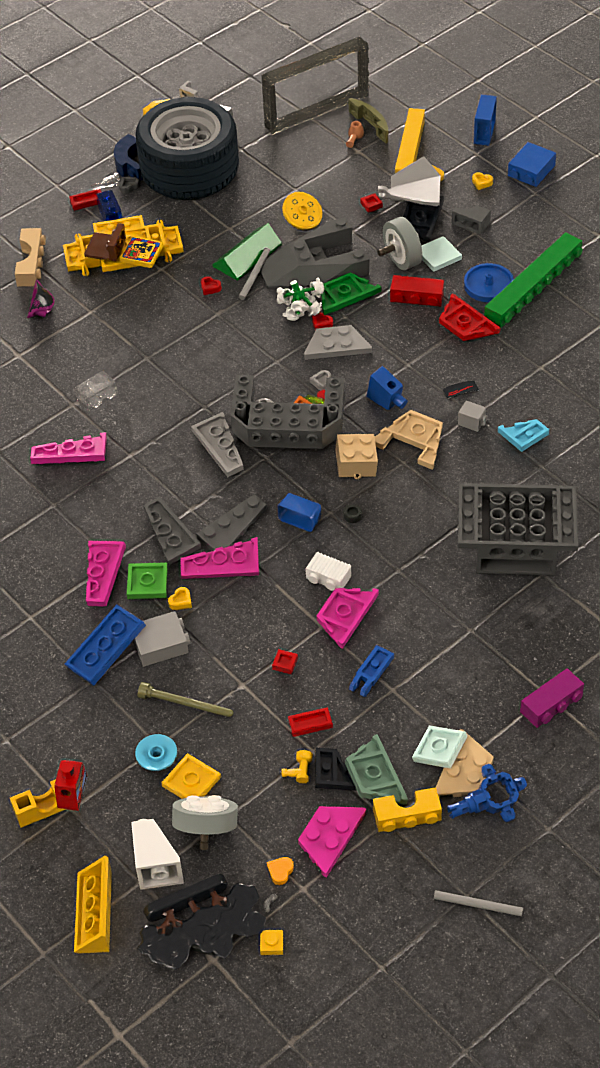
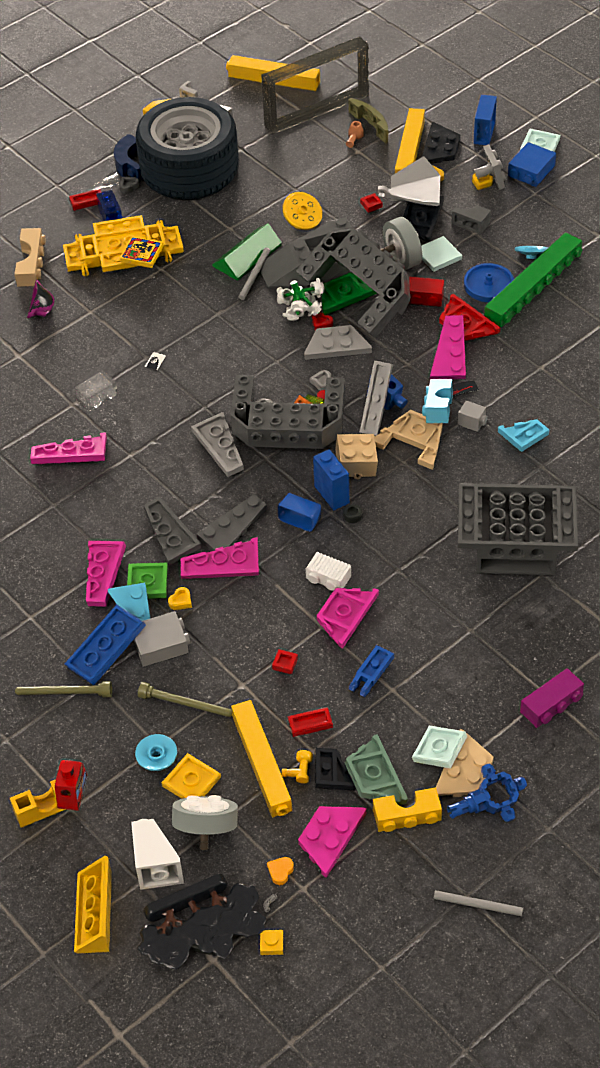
reddish brown bracket [84,223,126,261] -> none
red tile [201,276,222,295] -> none
none -> olive piece [15,681,112,697]
none -> medium azure wing [108,583,151,621]
none -> sticker [145,352,166,370]
none -> yellow brick [226,55,320,91]
none -> yellow brick [231,700,292,817]
none -> dark grey wedge [296,228,410,338]
none -> blue brick [313,449,350,511]
none -> light grey plate [359,361,393,436]
none -> black wing [421,122,461,163]
none -> medium azure arch [422,379,453,423]
none -> dark pink wing [430,315,466,379]
none -> light grey plate [474,144,506,190]
none -> medium azure dish [515,246,548,259]
none -> light aqua tile [520,129,560,152]

